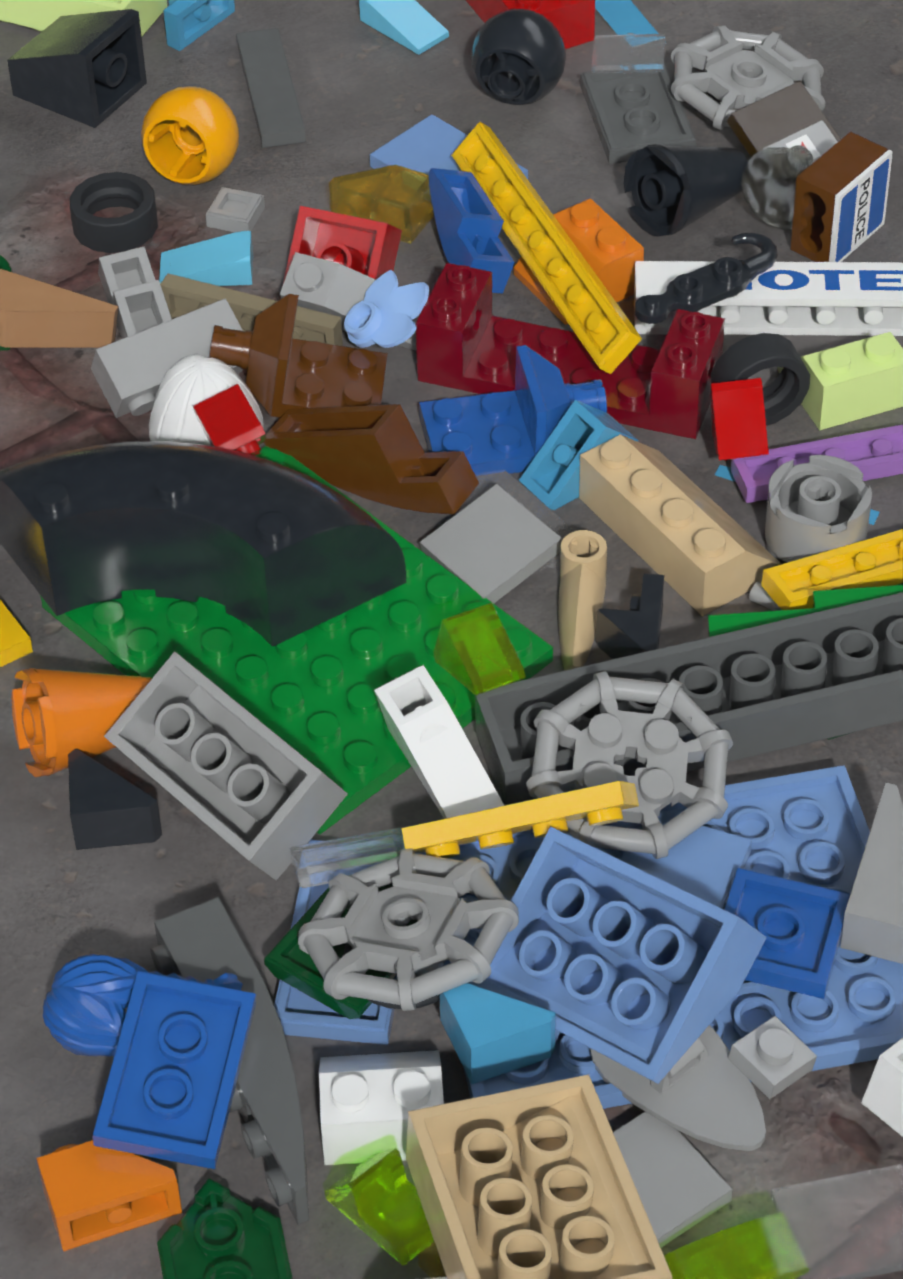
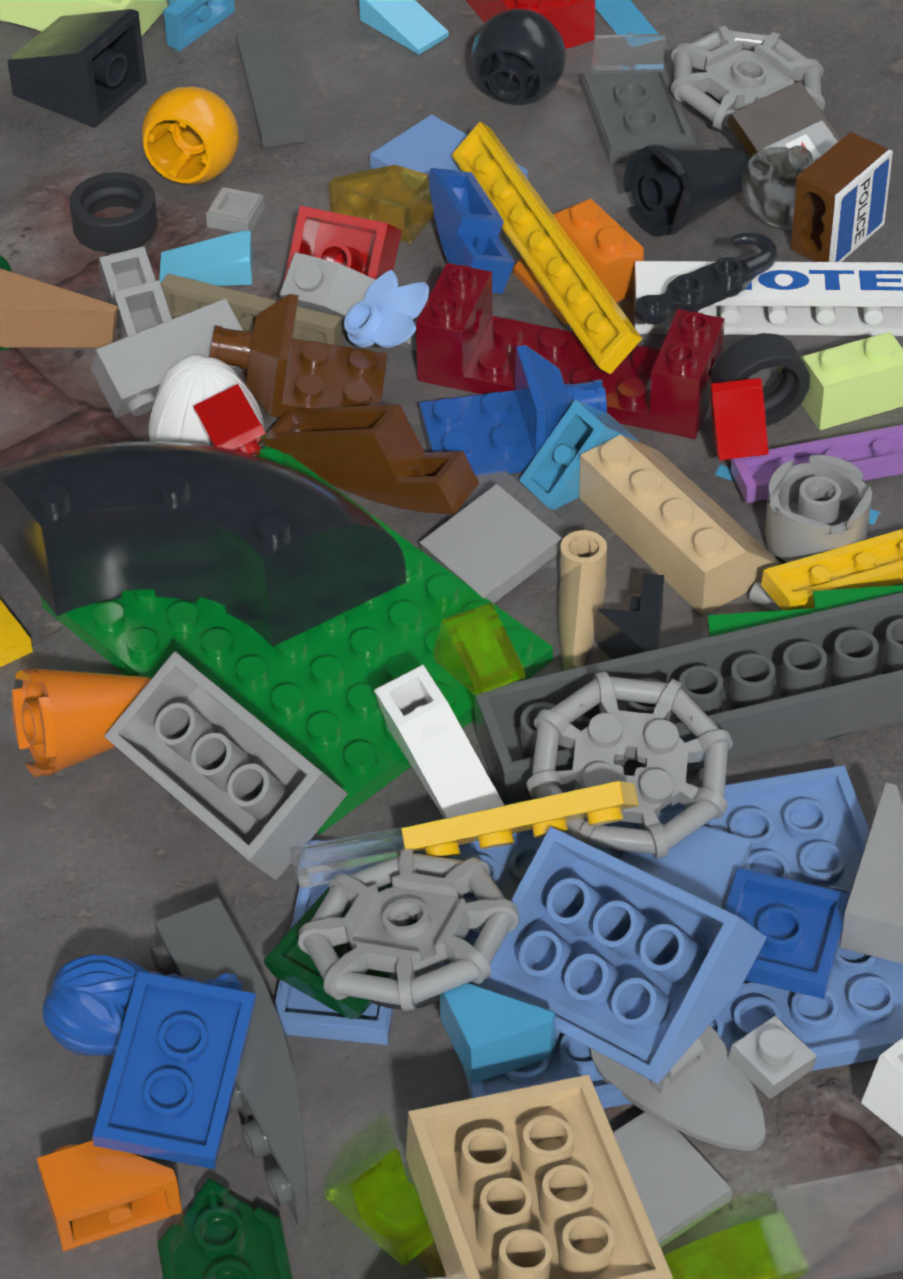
black slope [68,748,162,850] -> none
white slope [319,1050,444,1165] -> none

